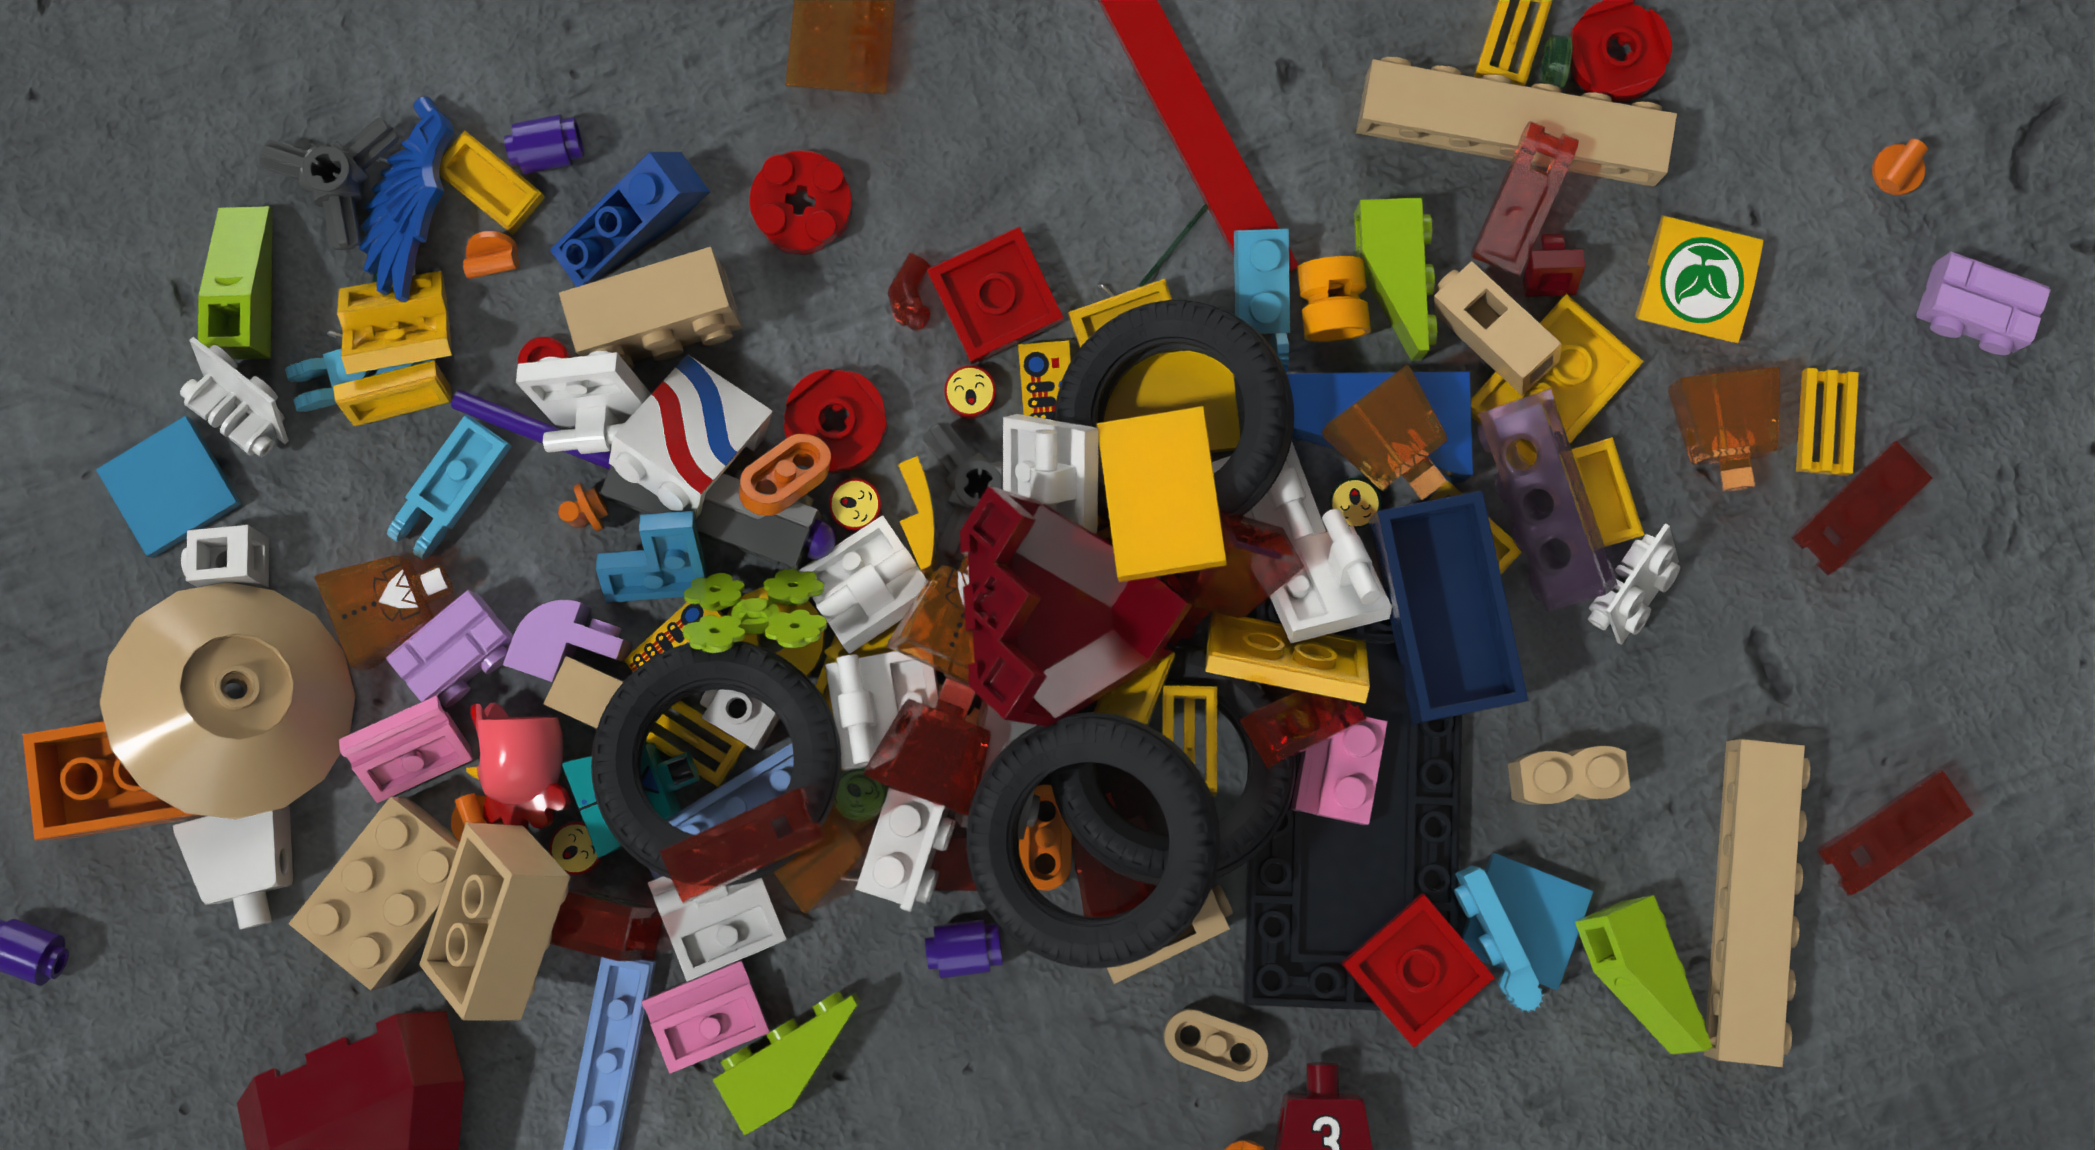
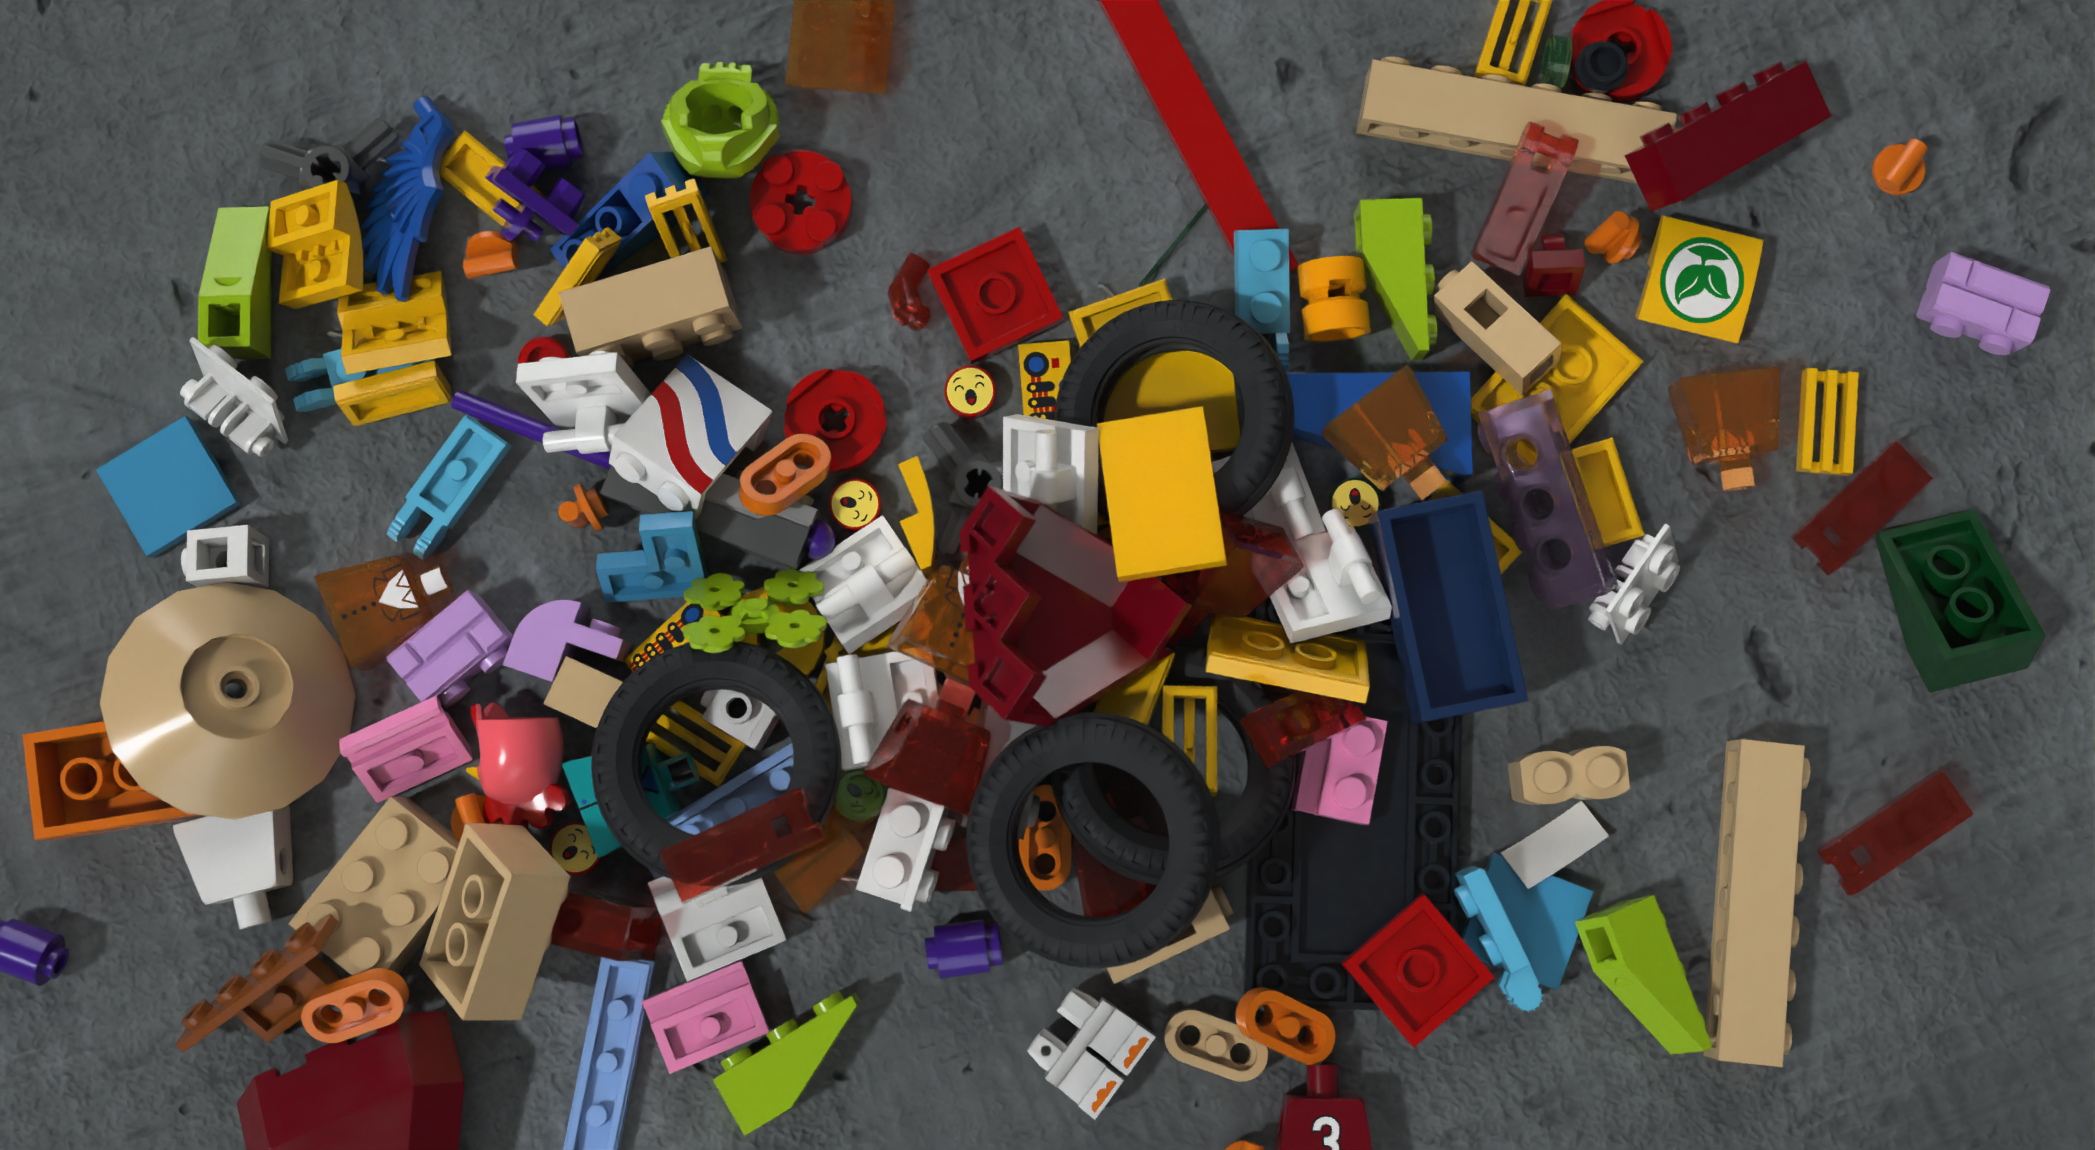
none -> dark orange bracket [175,914,342,1053]
none -> yellow slope [266,180,364,309]
none -> orange plate [301,968,409,1043]
none -> dark purple hips [485,149,585,241]
none -> yellow tile [533,227,622,326]
none -> yellow tile [645,179,727,263]
none -> lime helmet [661,62,780,179]
none -> white hips [1027,987,1156,1120]
none -> orange plate [1236,987,1335,1065]
none -> white sticker [1501,801,1609,889]
none -> black plate [1575,41,1628,93]
none -> orange plate [1584,211,1642,265]
none -> dark red brick [1624,61,1832,212]
none -> dark green slope [1875,509,2046,693]

